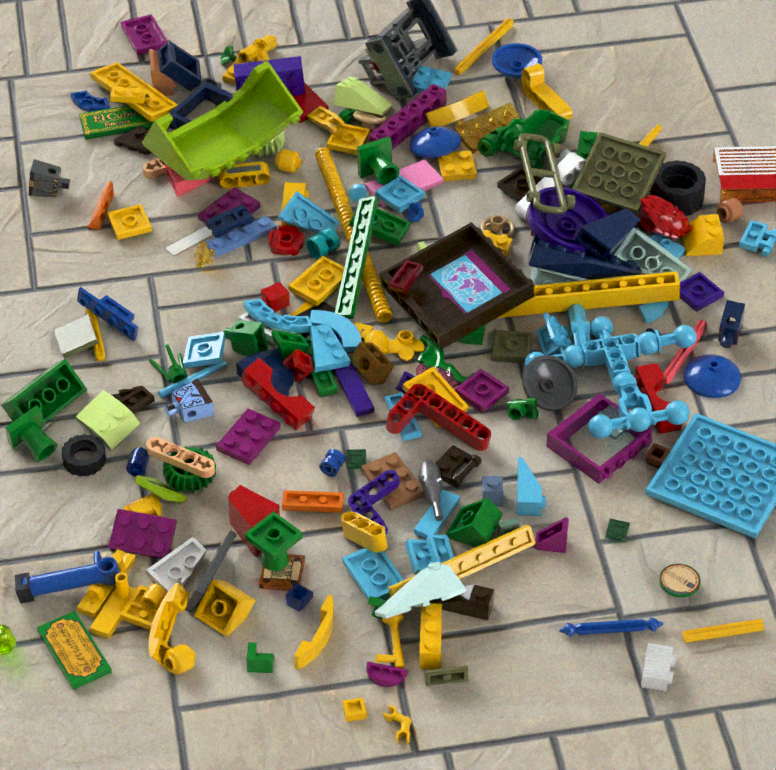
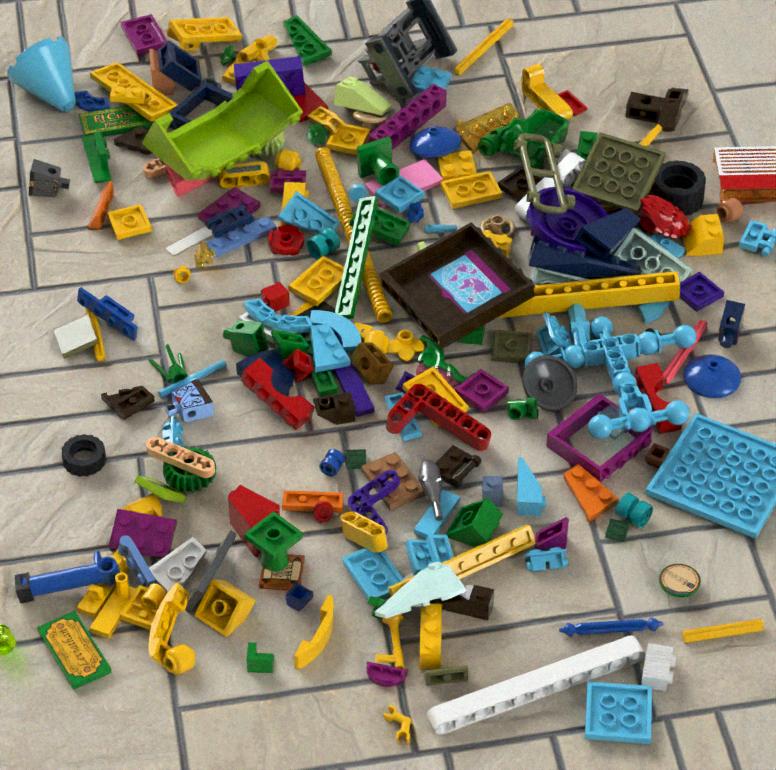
green slope [1,359,87,423] -> none
green plant [5,405,57,462] -> none
yellowish green slope [76,390,140,450] -> none
clear blue brick [126,447,149,477] -> none
medium azure plate [183,332,226,368] -> none
magenta plate [216,409,281,465] -> none
green plate [338,108,355,124] -> none
yellow tile [342,697,367,722] -> none
dark red plate [388,260,423,294] -> none
yellow slope [425,90,489,127] -> none
blue dish [492,43,542,78] -> none
sand green tile [498,518,520,537] -> none
none -> medium azure cone [7,37,76,112]
none -> green bracket [82,131,111,183]
none -> medium blue plate [118,535,156,588]
none -> medium azure hinge [163,416,183,455]
none -> yellow plate [167,17,242,51]
none -> yellow plate [173,266,191,284]
none -> magenta plate [270,169,306,193]
none -> green wing [283,15,332,66]
none -> green plant [306,124,328,145]
none -> dark brown slope [313,392,355,425]
none -> red tile [313,501,334,522]
none -> medium azure piece [425,225,457,233]
none -> white beam [426,635,645,735]
none -> yellow plate [440,171,502,209]
none -> medium azure hinge [524,547,568,572]
none -> red tile [557,90,588,117]
none -> orange wing [563,464,619,522]
none -> medium azure plate [585,682,652,744]
none -> teal wheel [615,492,654,528]
none -> dark brown brick [625,92,664,124]
none -> dark brown slope [658,88,689,132]

